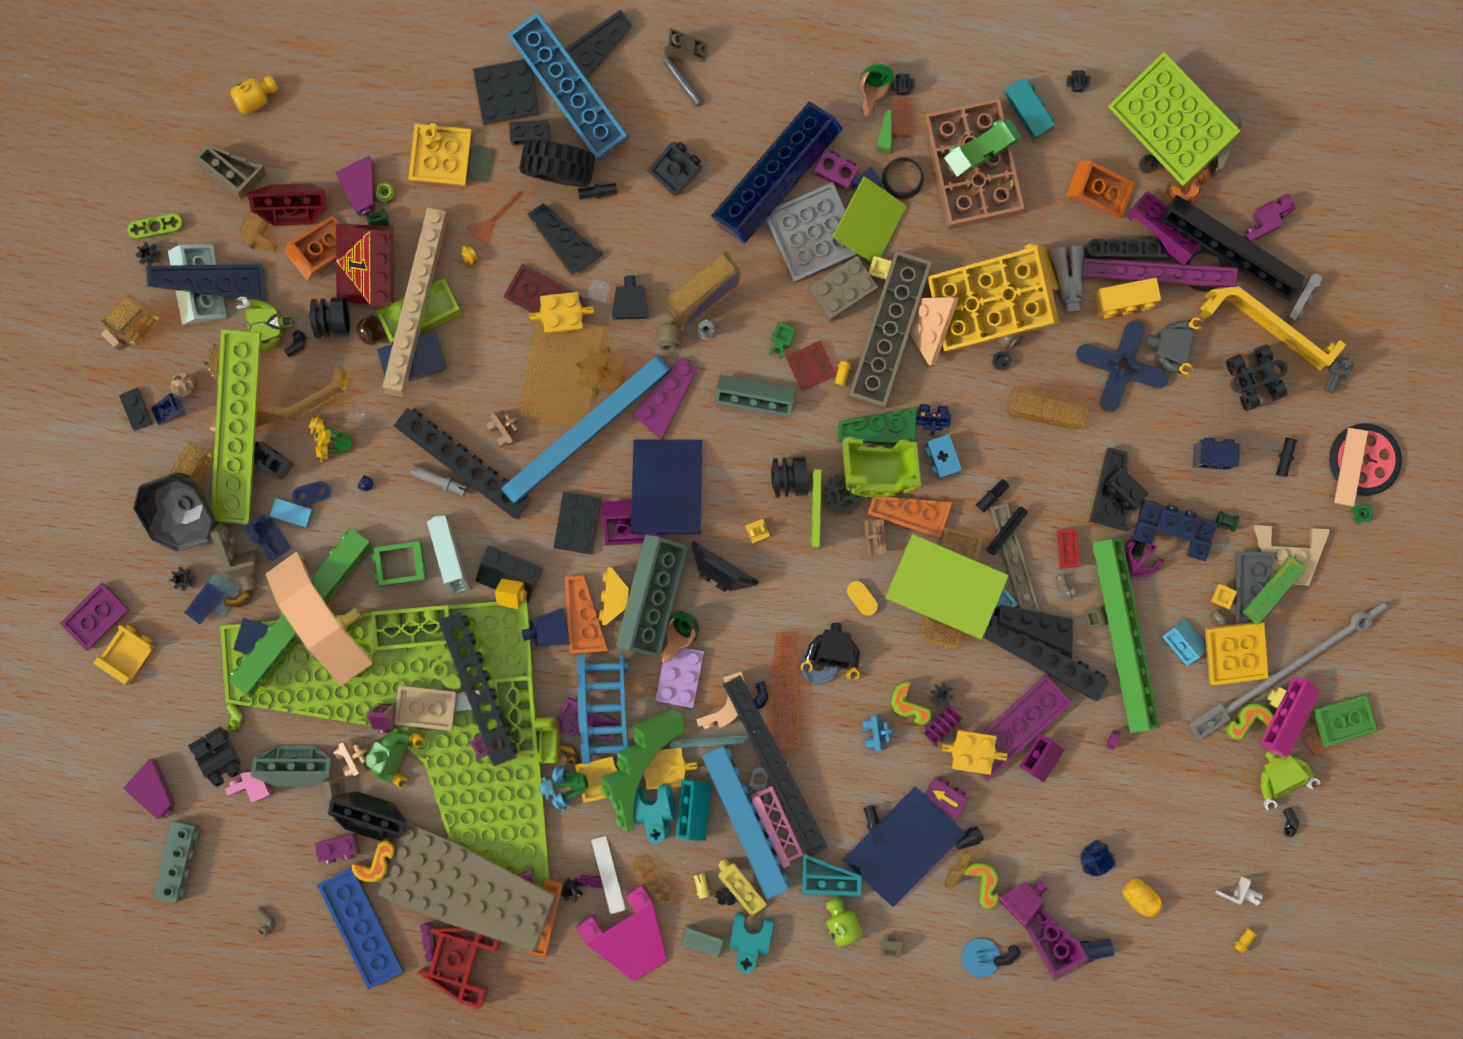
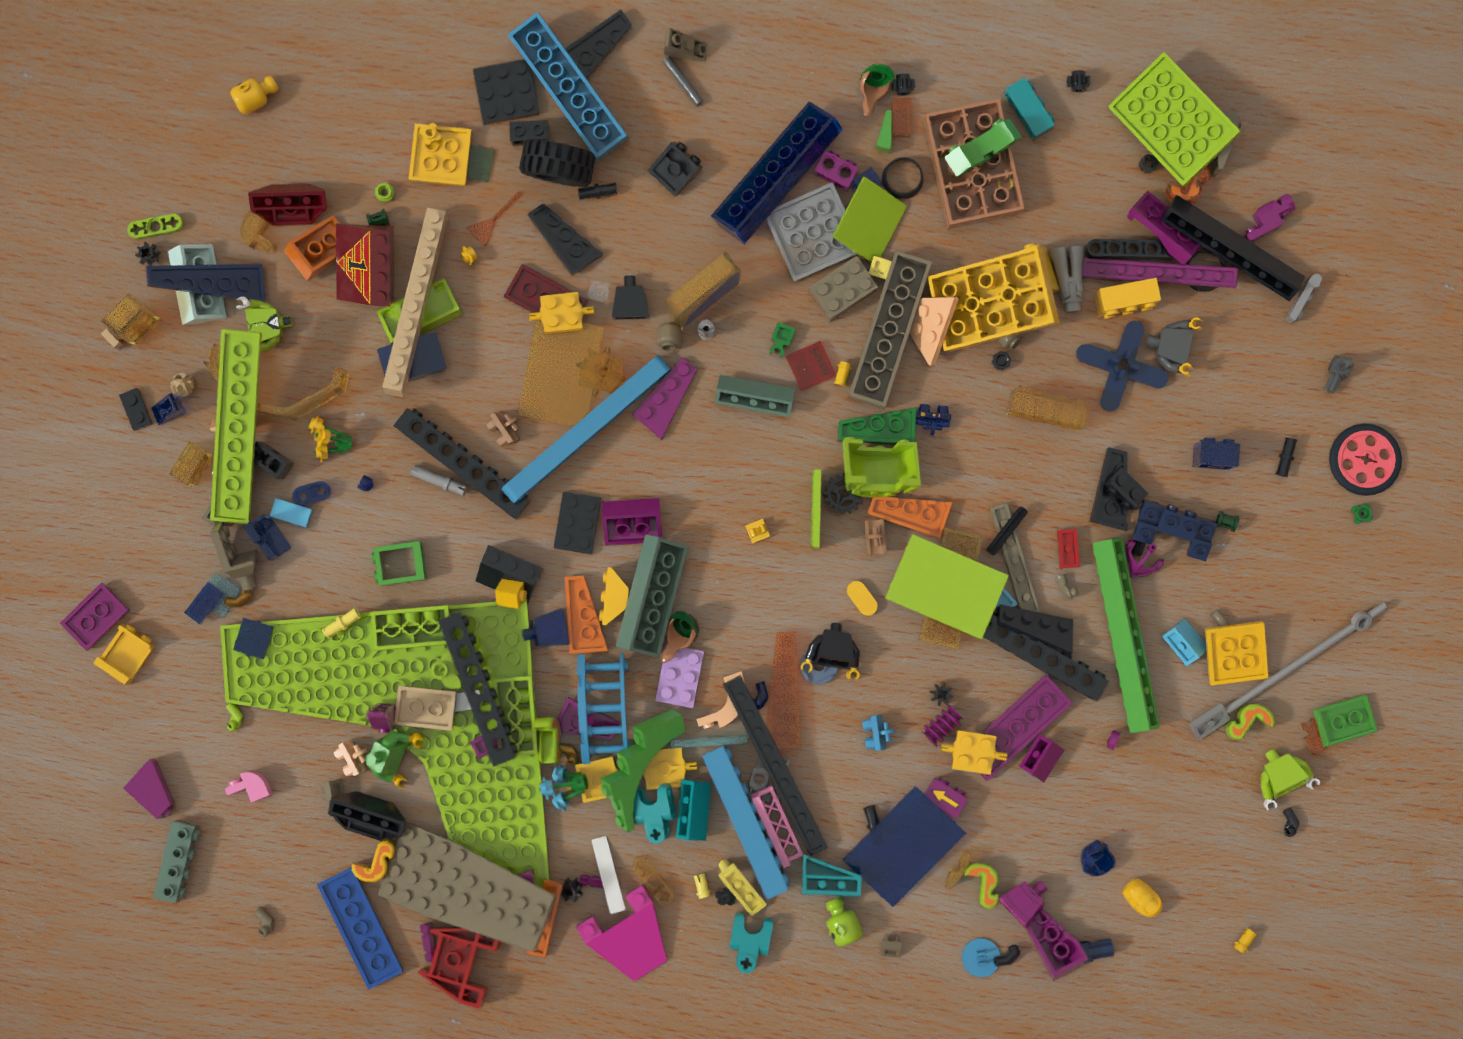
dark grey rock [133,472,215,552] -> none
black gear [169,567,195,591] -> none
black hips [188,727,241,787] -> none
dark tan wedge [194,144,266,201] -> none
bright green brick [228,529,373,698] -> none
sand green wedge [251,745,331,787] -> none
light nougat panel [266,551,373,686] -> none
black arm [284,330,306,358] -> none
black wheel [309,296,350,339] -> none
magenta brick [314,833,360,865] -> none
magenta slope [335,155,376,216] -> none
reddish brown hair [356,315,385,345] -> none
light aqua slope [427,515,470,595] -> none
clear blue piece [631,440,702,535] -> none
sand green panel [681,925,724,957] -> none
black wedge [692,541,759,592] -> none
black wheel [771,456,808,498] -> none
lime animal [891,682,932,725] -> none
dark azure brick [924,434,962,479] -> none
black cone [954,826,984,850] -> none
black axle [975,479,1009,513] -> none
orange slope [1066,161,1135,218] -> none
olive slope [1085,606,1106,629] -> none
yellow panel [1199,286,1346,371] -> none
yellow tile [1210,584,1237,609] -> none
white bracket [1215,877,1262,905] -> none
black piece [1226,344,1288,412] -> none
dark grey wing [1235,551,1276,624] -> none
bright green tile [1242,555,1306,625] -> none
tan wing [1253,525,1330,586] -> none
dark pink brick [1260,677,1321,758] -> none
light yellow plate [1267,687,1286,708] -> none
light nougat tile [1334,428,1368,507] -> none

